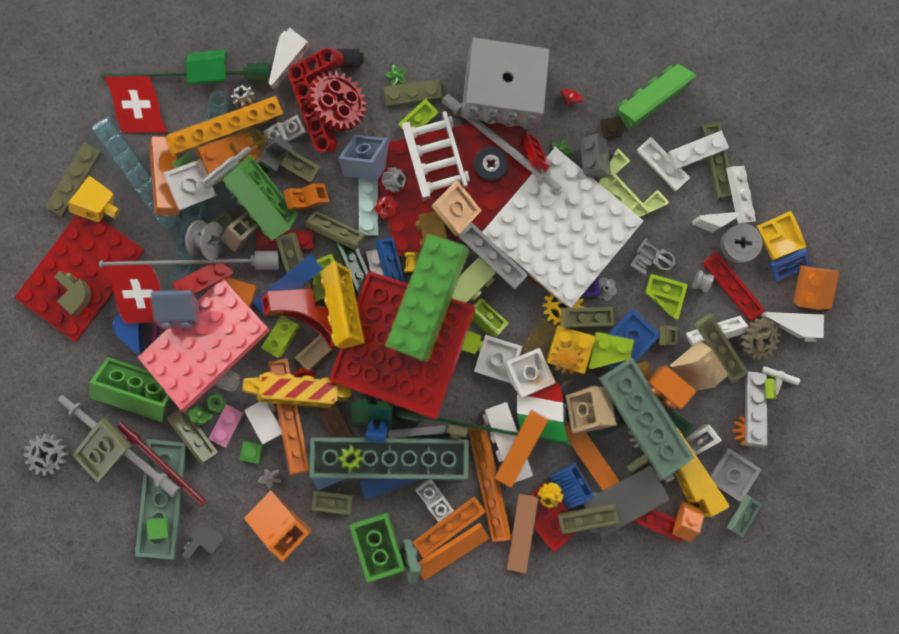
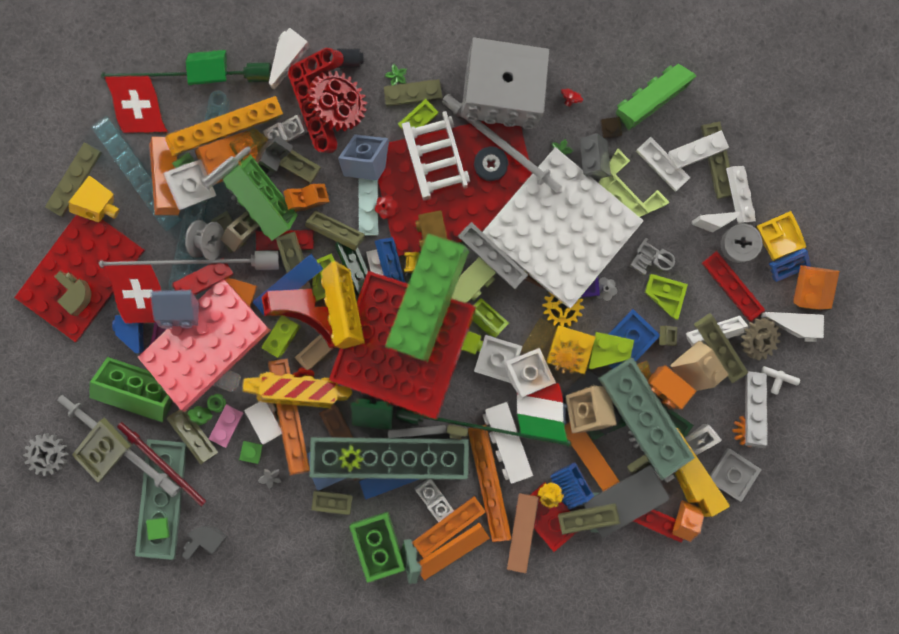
light grey gear [231,85,256,108] -> none
orange slope [244,490,312,562] -> none
blue tile [365,419,388,443] -> none
light grey gear [382,168,406,192] -> none
light nougat plate [432,181,481,236] -> none
orange tile [495,409,549,488] -> none
red plate [520,131,550,172] -> none
olive tile [561,307,614,328] -> none
light grey wheel [692,270,714,293] -> none
sand green plate [727,495,762,538] -> none
lime tile [765,379,777,399] -> none

